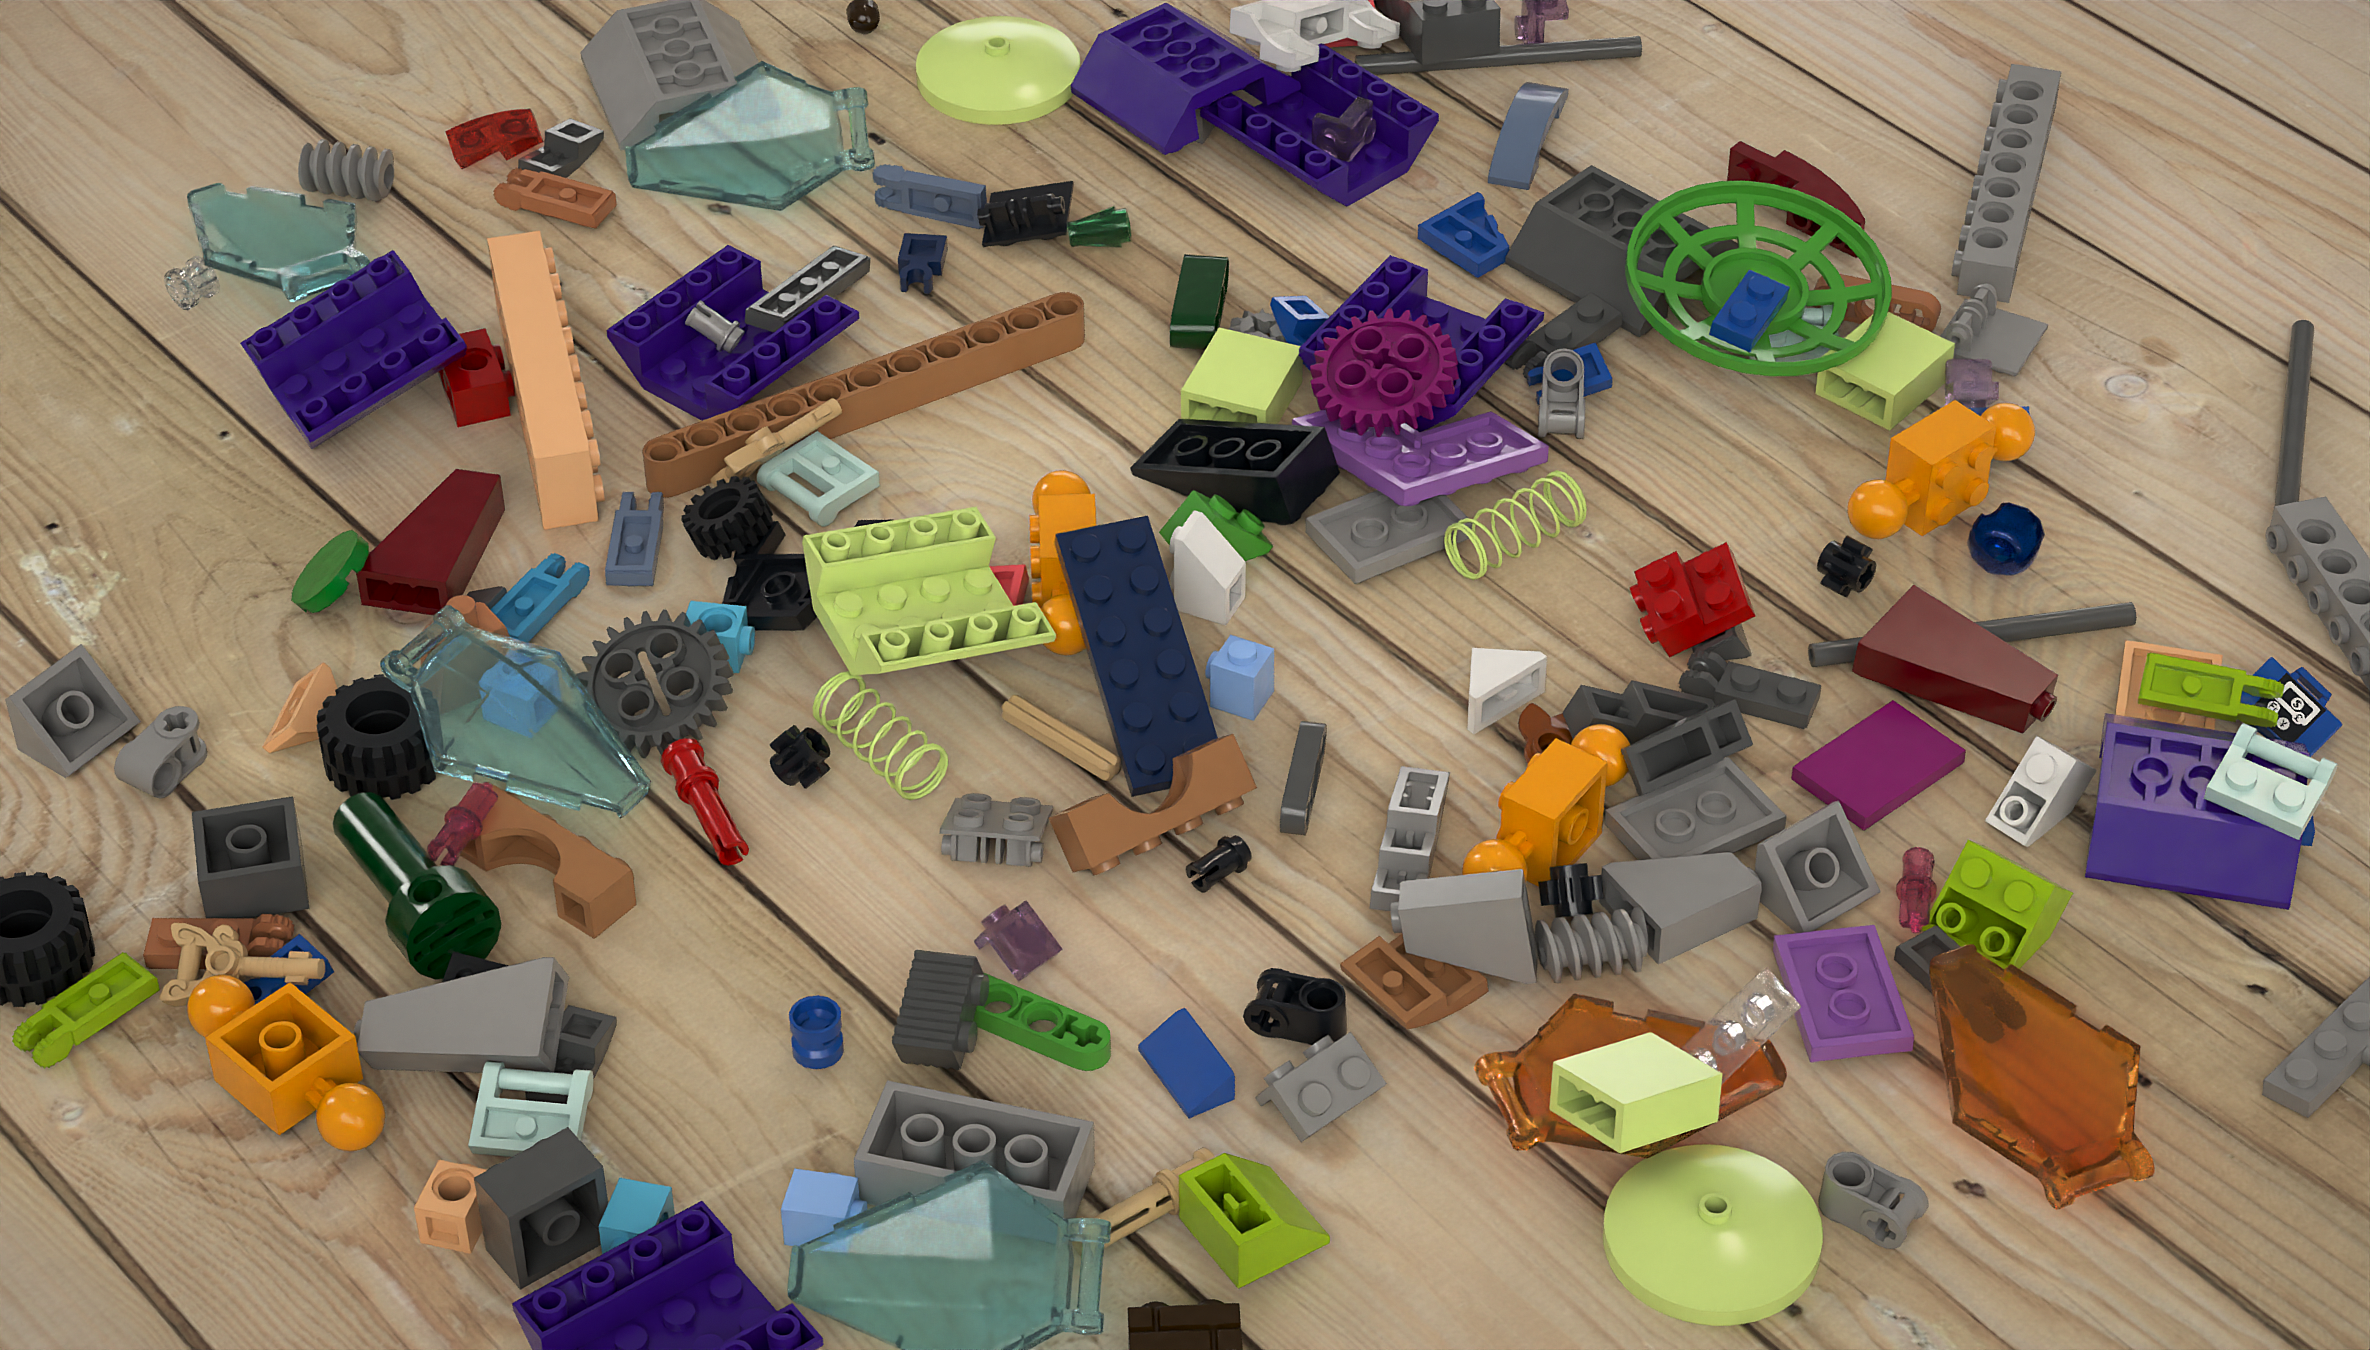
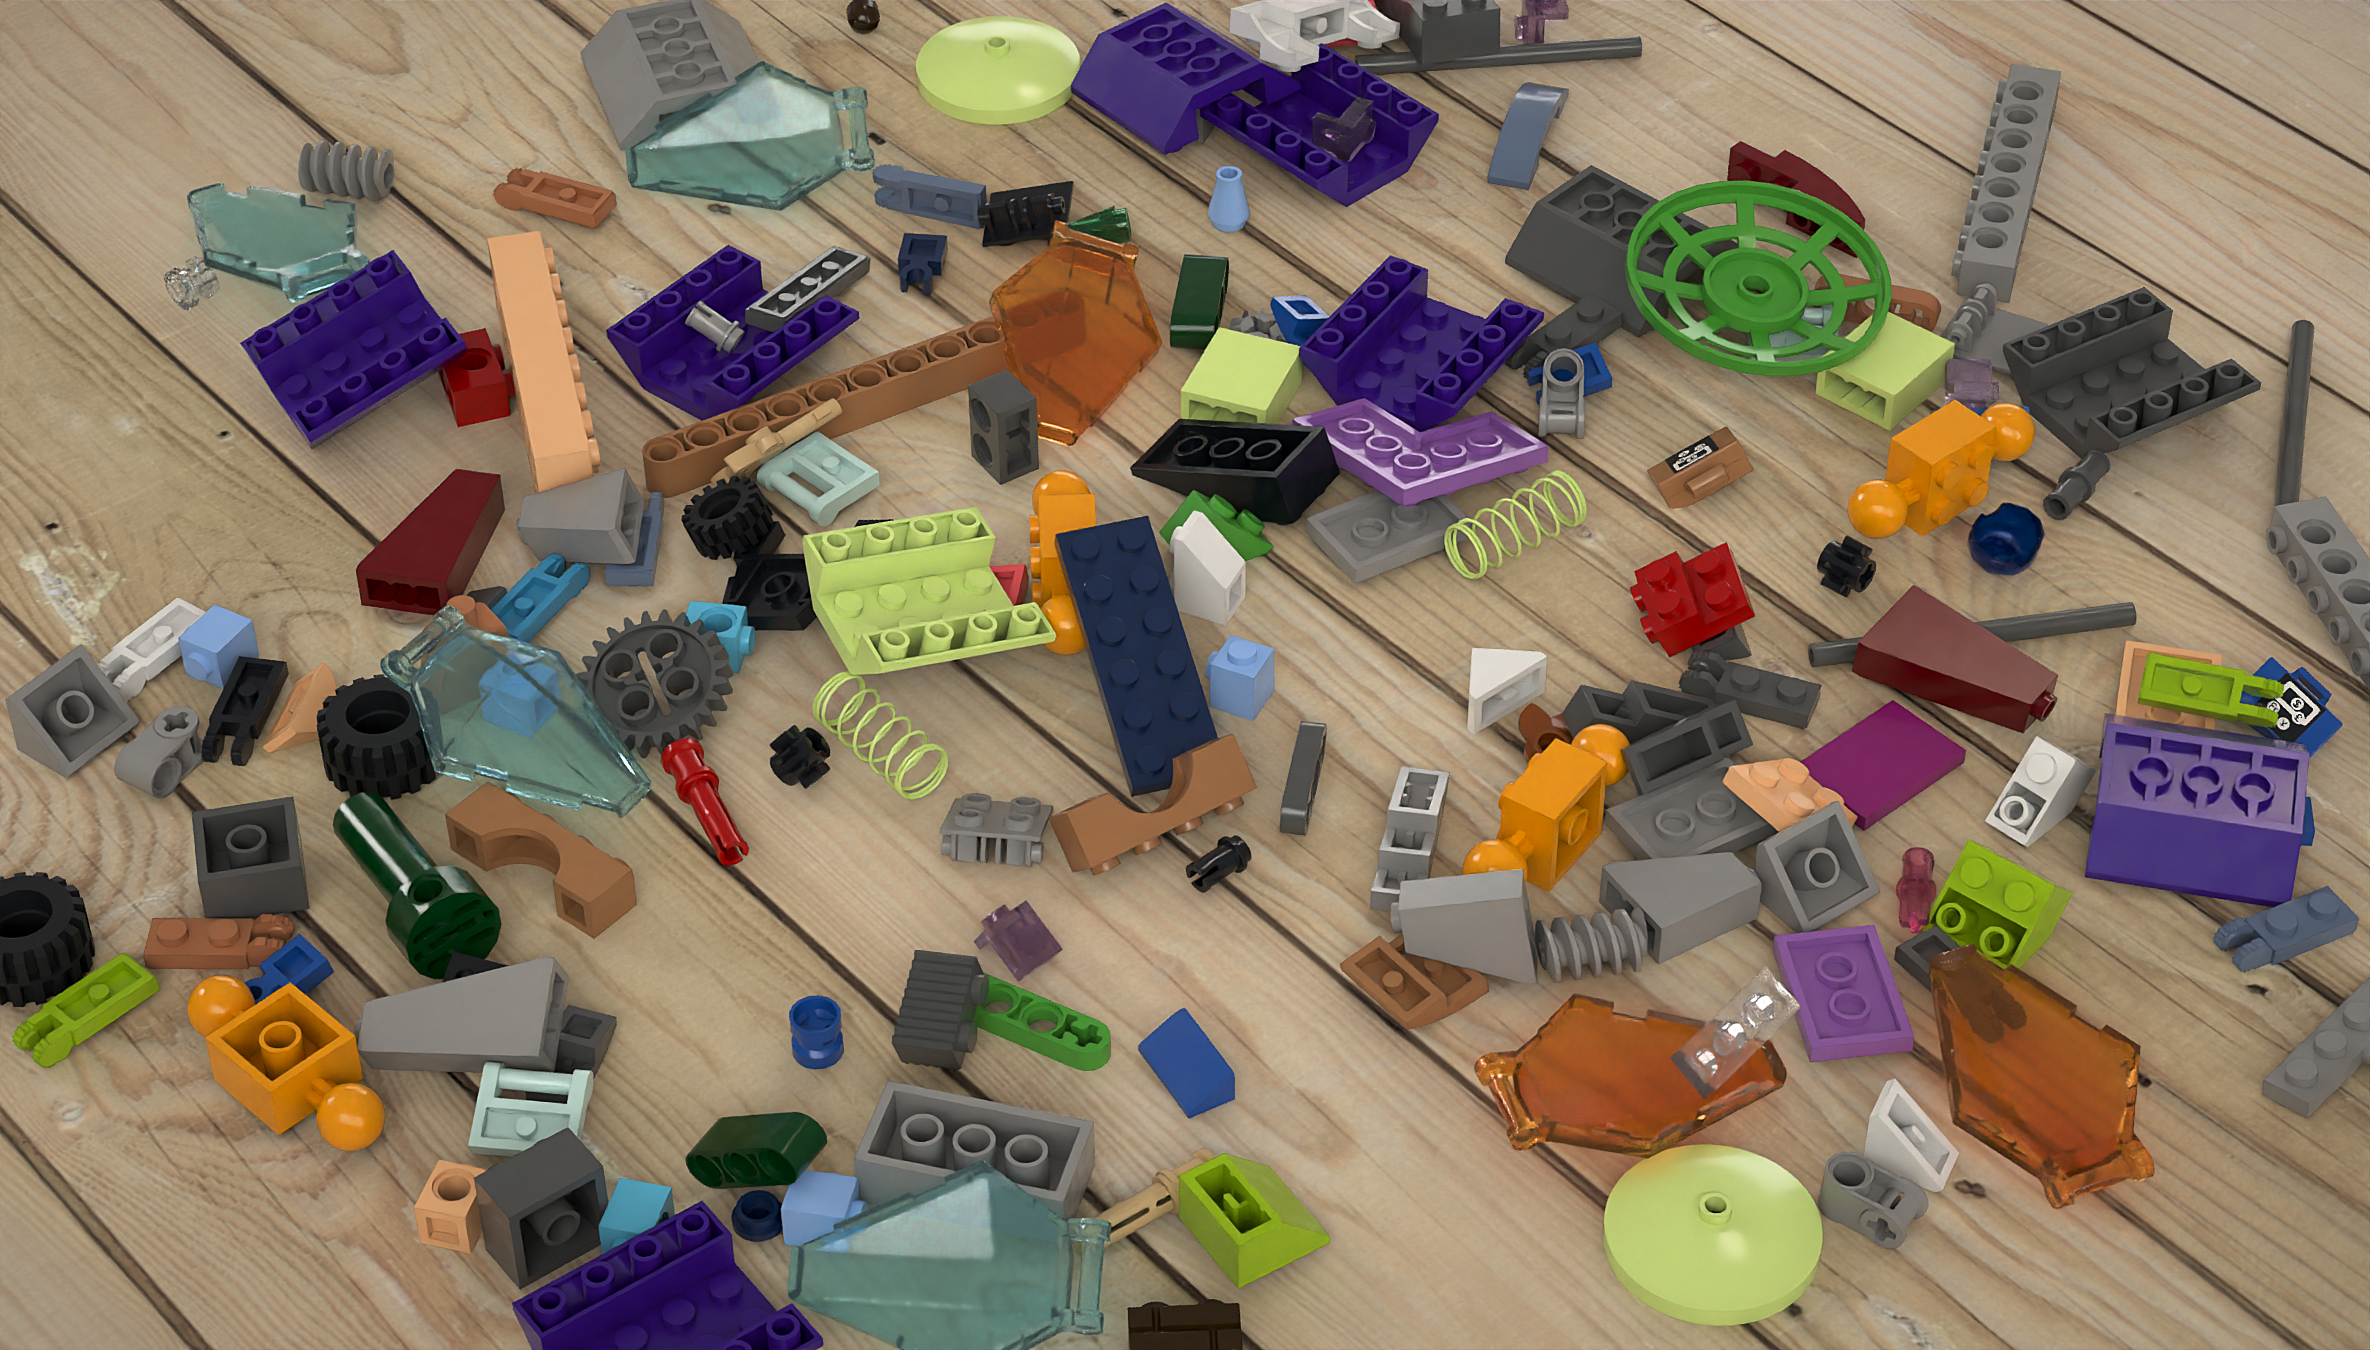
tan piece [159,923,325,1007] -> none
green tile [291,530,369,613] -> none
clear pink axle [427,782,498,866] -> none
clear red slope [445,108,544,169] -> none
dark grey slope [518,118,604,178] -> none
tan axle [1001,695,1121,781] -> none
black piece [1243,968,1347,1045] -> none
light grey bracket [1255,1032,1387,1142] -> none
magenta gear [1310,308,1459,437] -> none
blue wing [1418,192,1509,278] -> none
black gear [1538,863,1604,918] -> none
yellowish green brick [1549,1032,1723,1153] -> none
blue plate [1709,270,1790,352] -> none
light aqua plate [2204,723,2338,840] -> none
none -> white hinge [97,598,206,703]
none -> light blue brick [178,604,259,689]
none -> black hinge [201,656,289,766]
none -> light grey slope [516,468,645,564]
none -> dark green beam [685,1112,827,1189]
none -> dark blue plate [731,1190,783,1242]
none -> dark grey brick [968,369,1039,485]
none -> clear orange windscreen [989,220,1162,446]
none -> light blue cone [1208,166,1250,232]
none -> medium nougat piece [1647,427,1753,509]
none -> light nougat plate [1722,758,1858,832]
none -> white slope [1864,1078,1959,1192]
none -> dark grey slope [2003,287,2261,458]
none -> dark grey pin [2043,450,2110,520]
none -> sand blue hinge [2213,886,2359,973]

